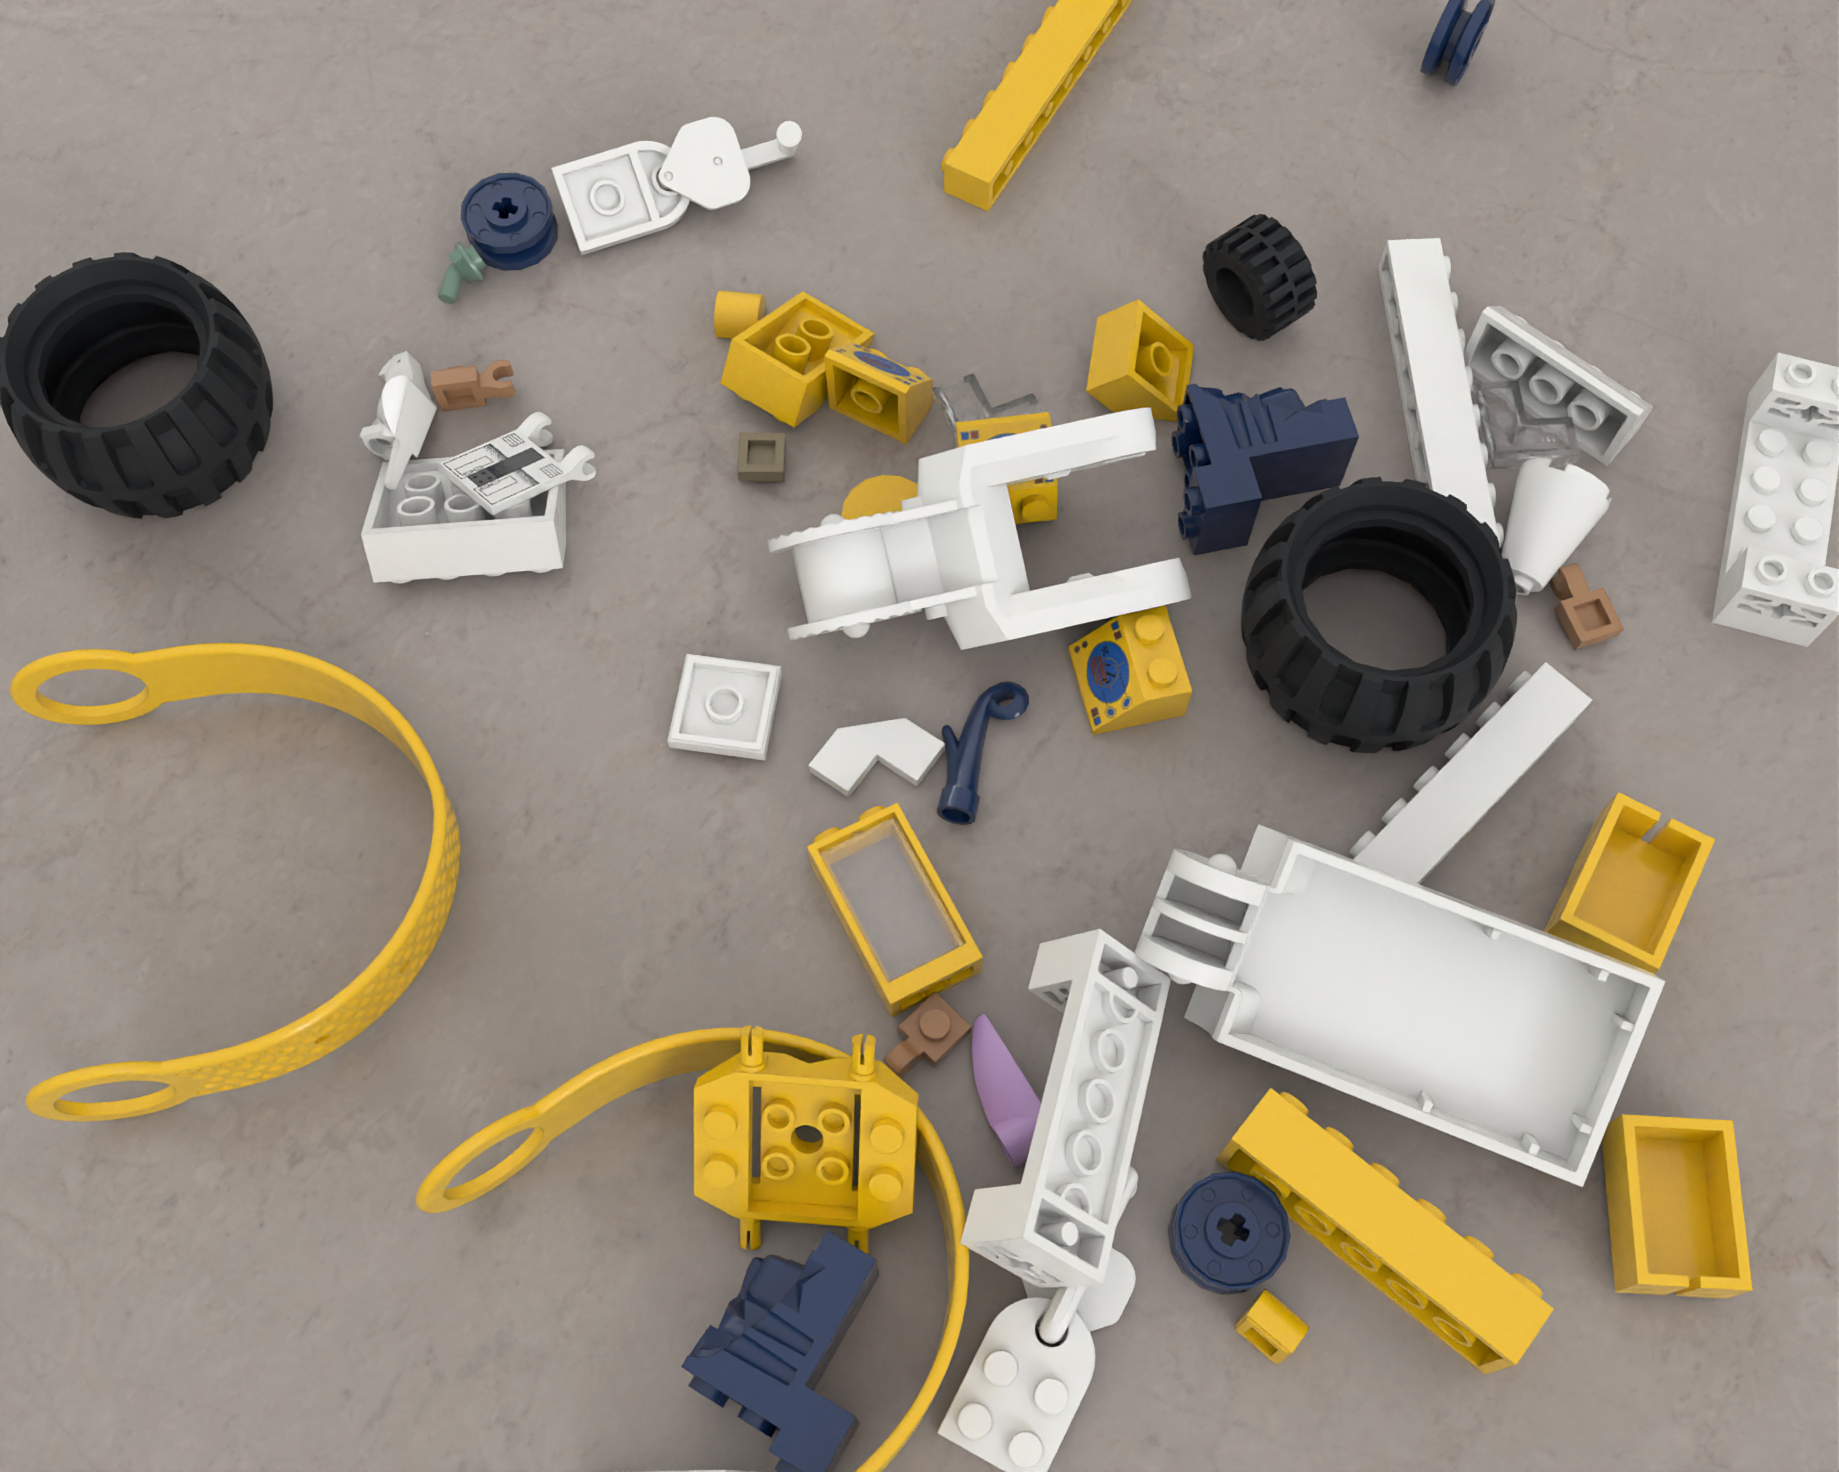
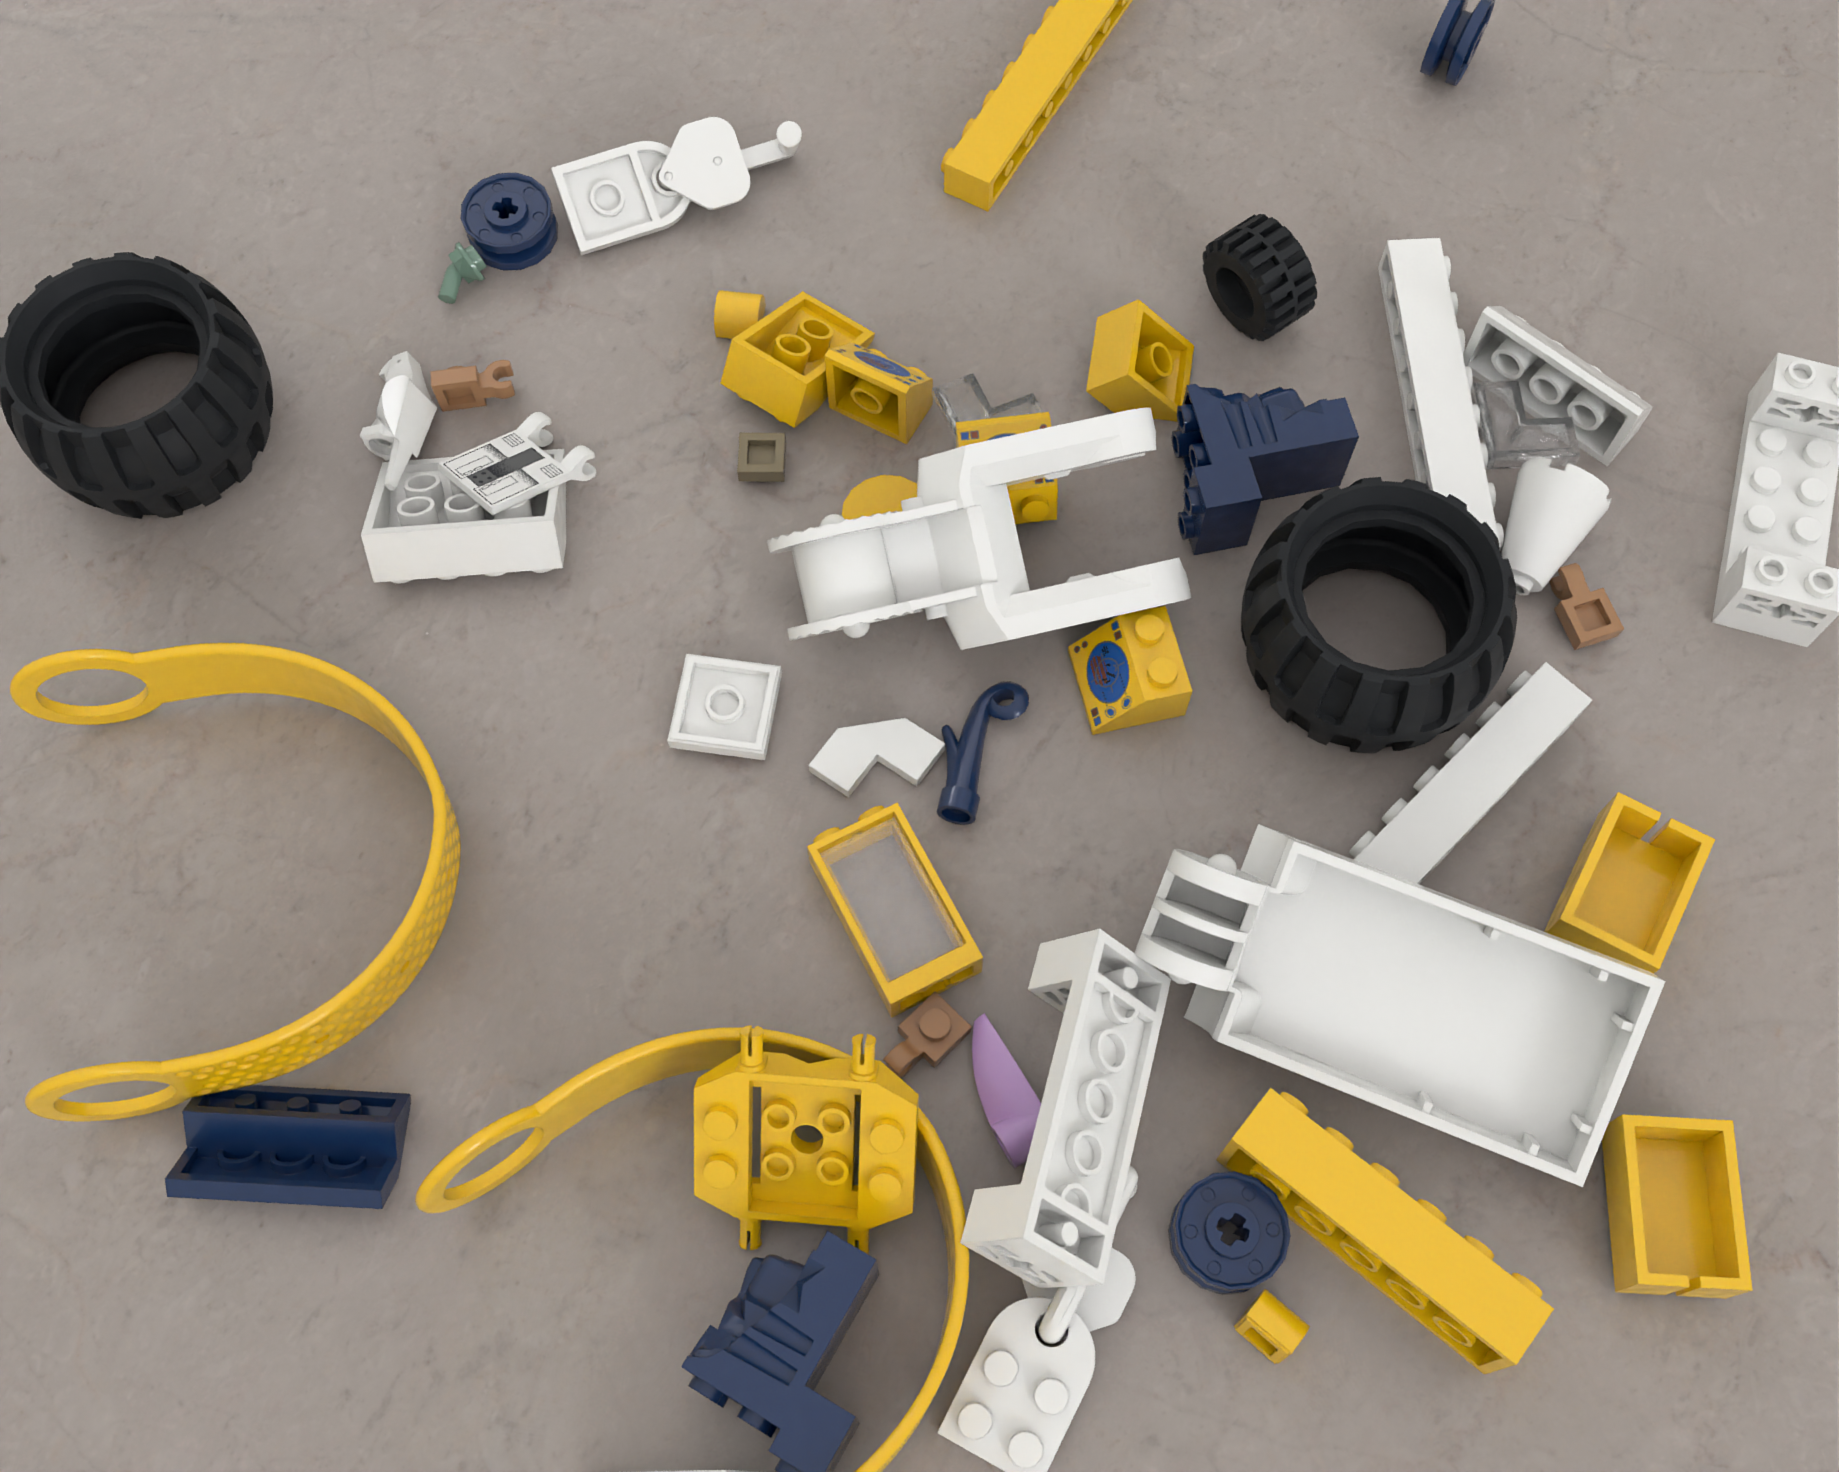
none -> dark blue slope [165,1085,411,1209]

